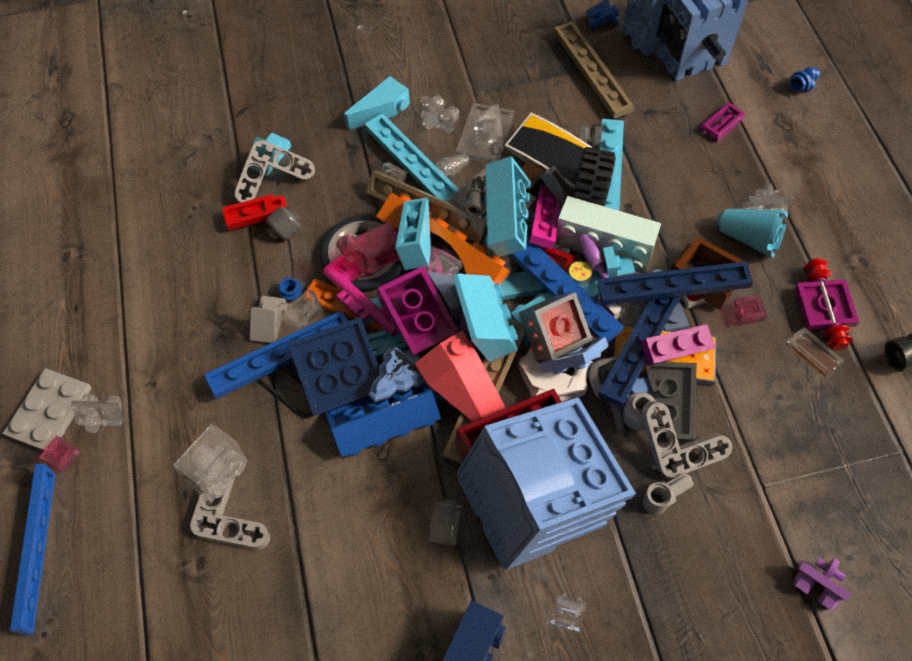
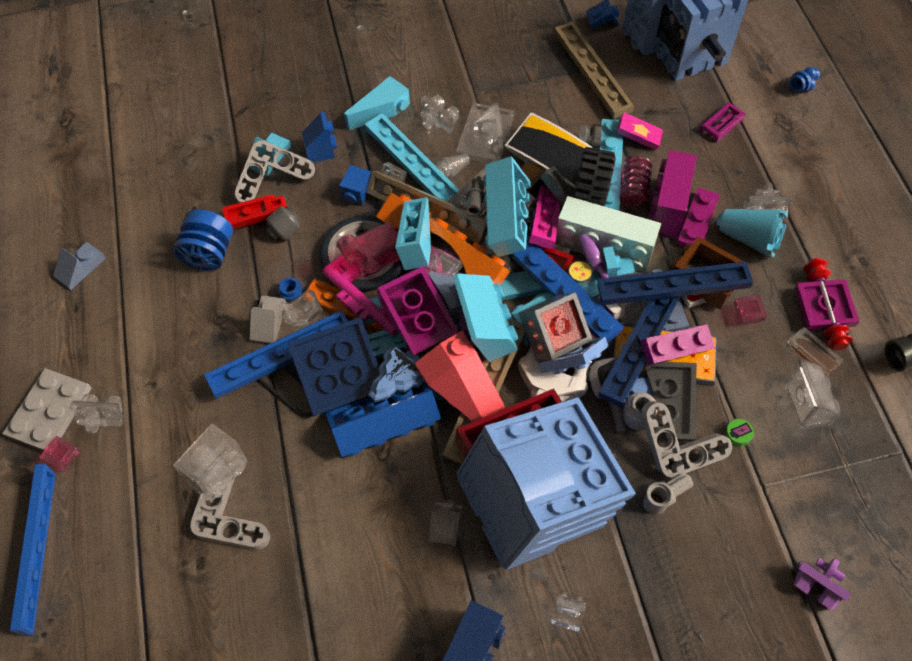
none -> sand blue slope [53,242,106,290]
none -> blue wheel [172,209,233,271]
none -> blue slope [302,112,337,163]
none -> blue brick [339,165,372,206]
none -> dark pink tile [616,112,663,150]
none -> clear pink piece [619,156,653,207]
none -> magenta brick [648,150,697,239]
none -> magenta plate [677,187,720,248]
none -> bright green tile [725,419,754,447]
none -> clear slope [784,360,841,430]

